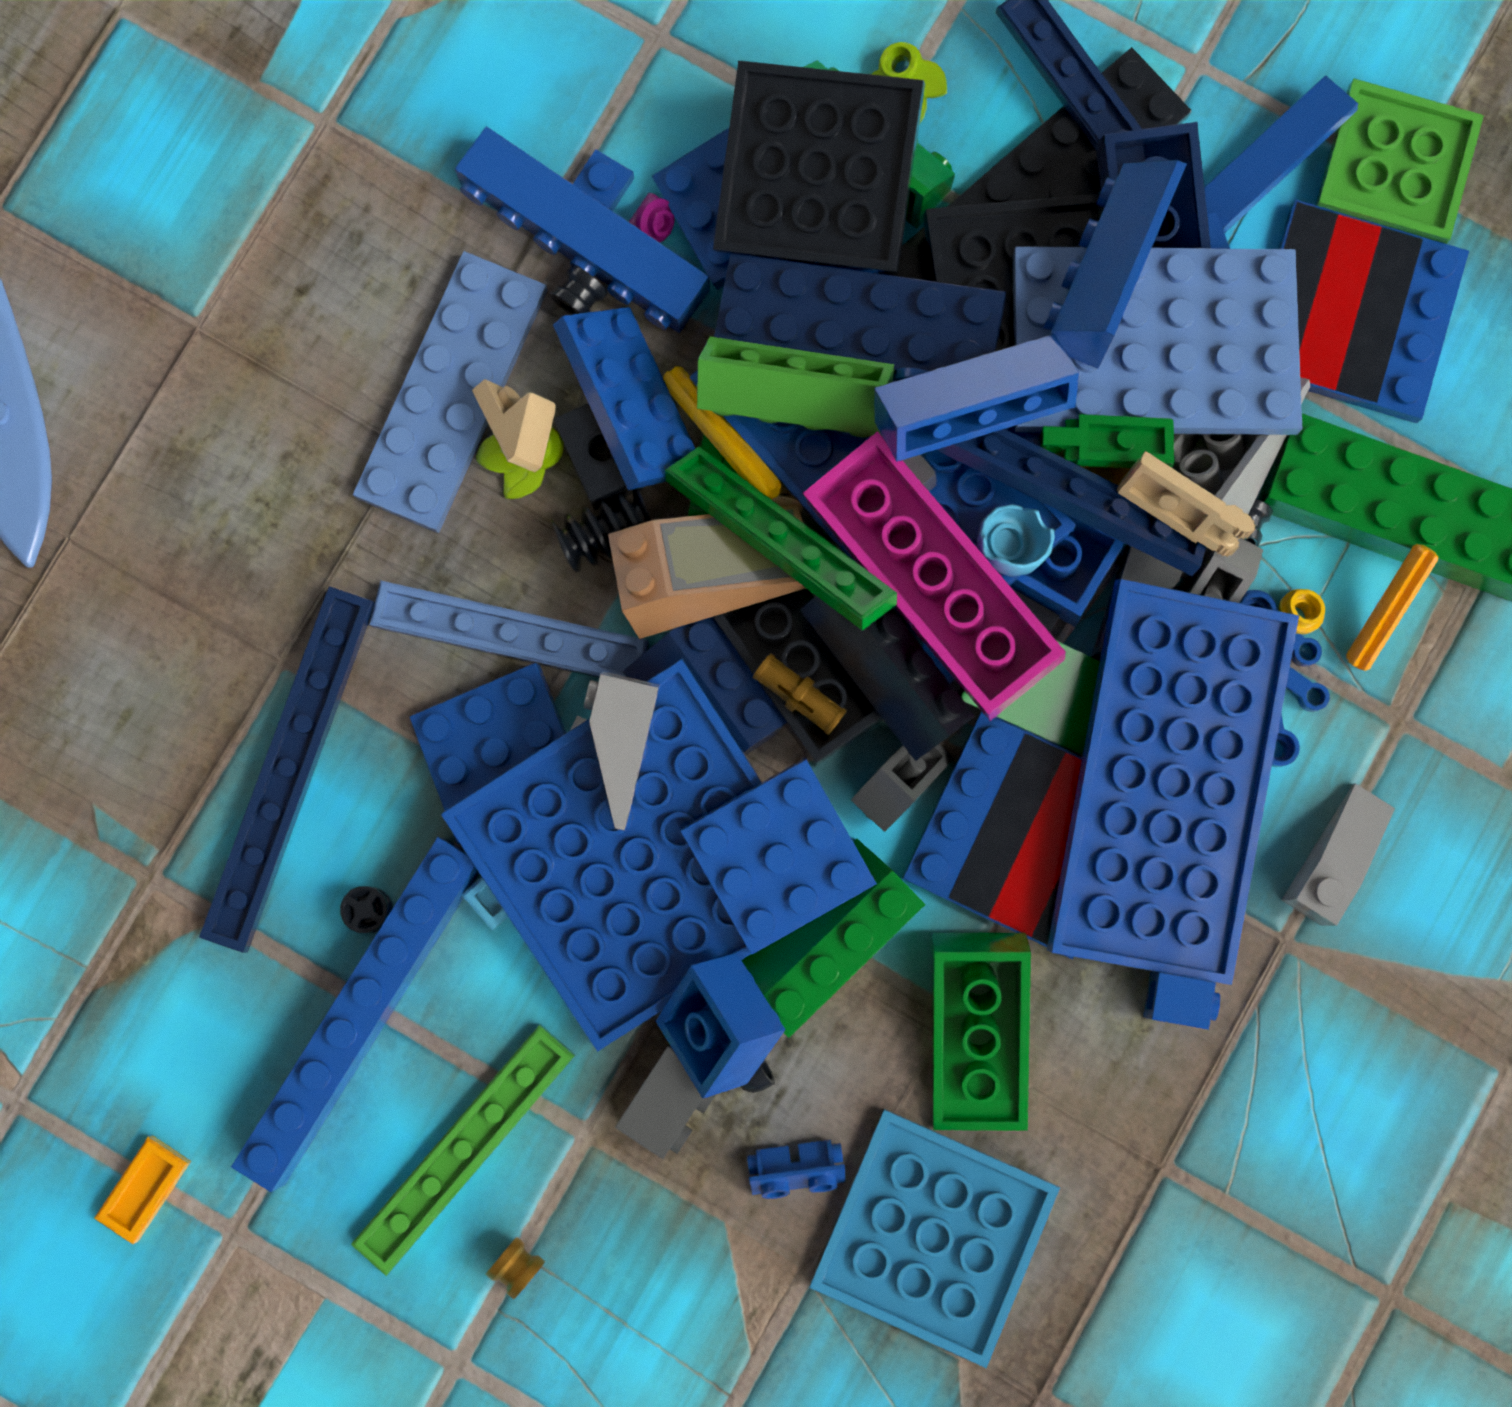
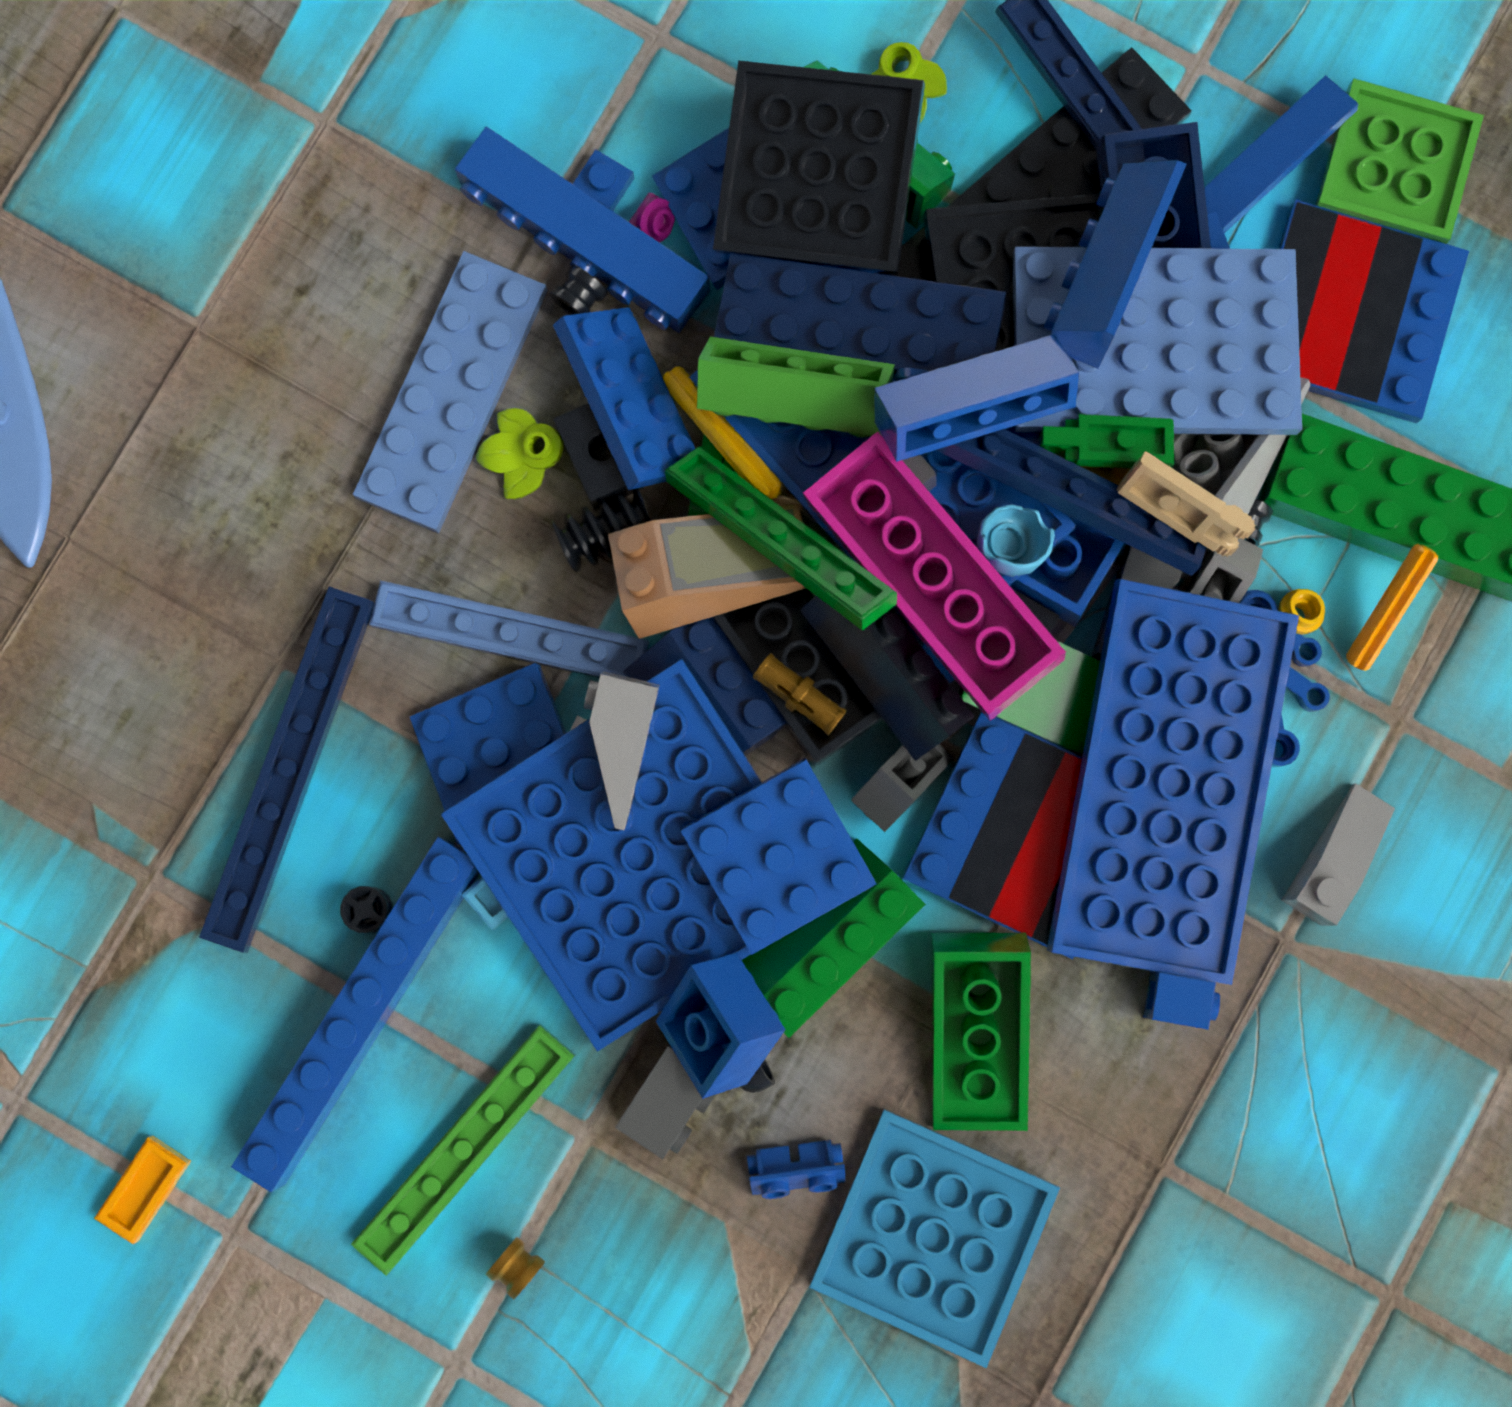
tan slope [472,379,556,472] -> none

